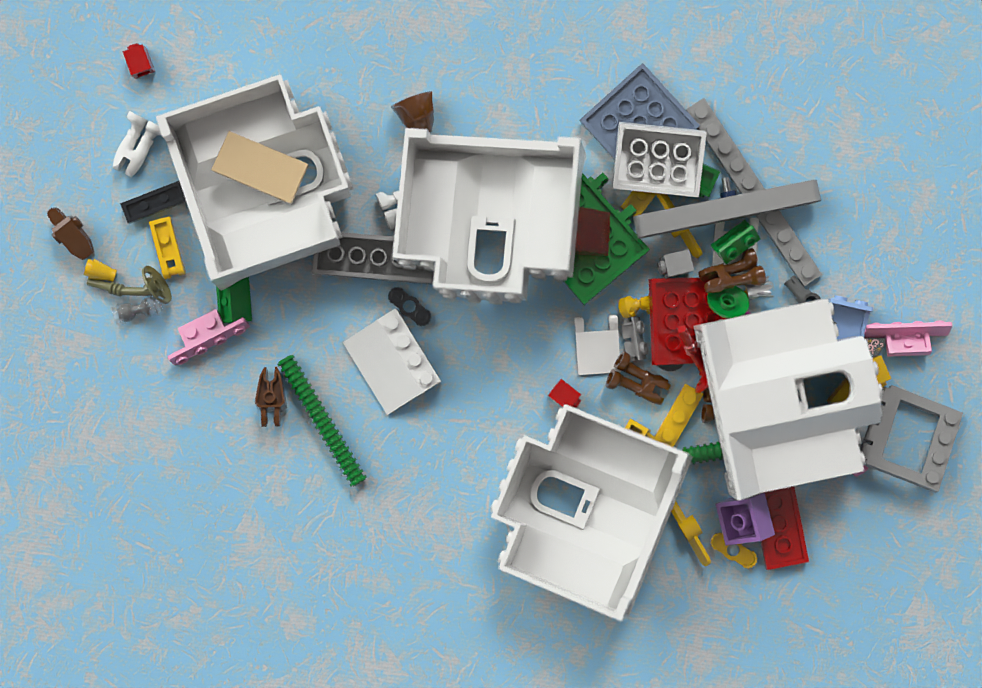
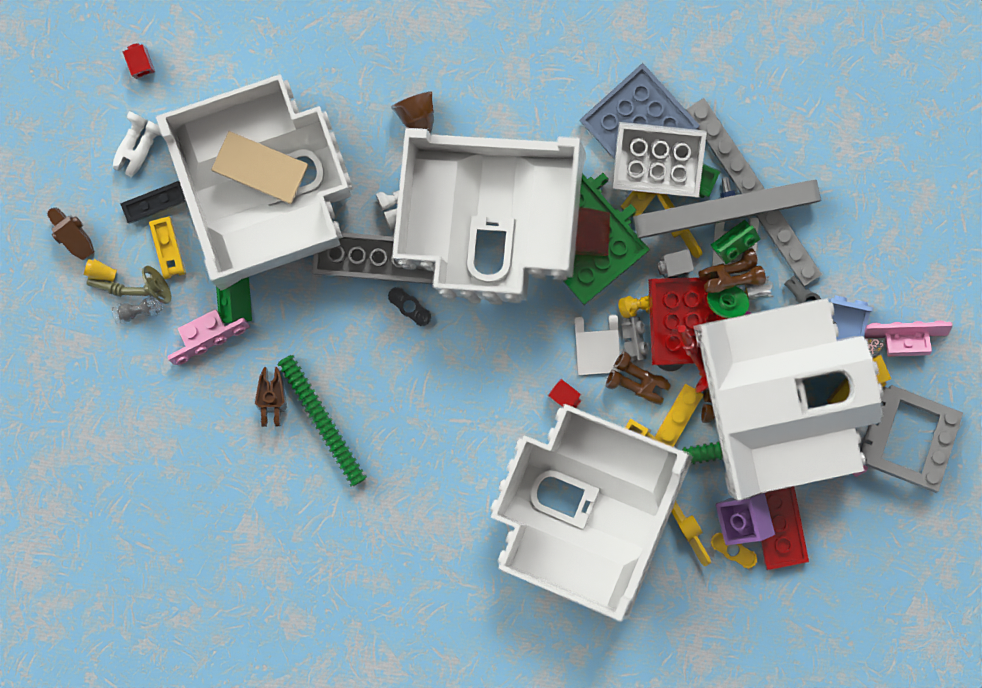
white slope [343,308,442,415] -> none

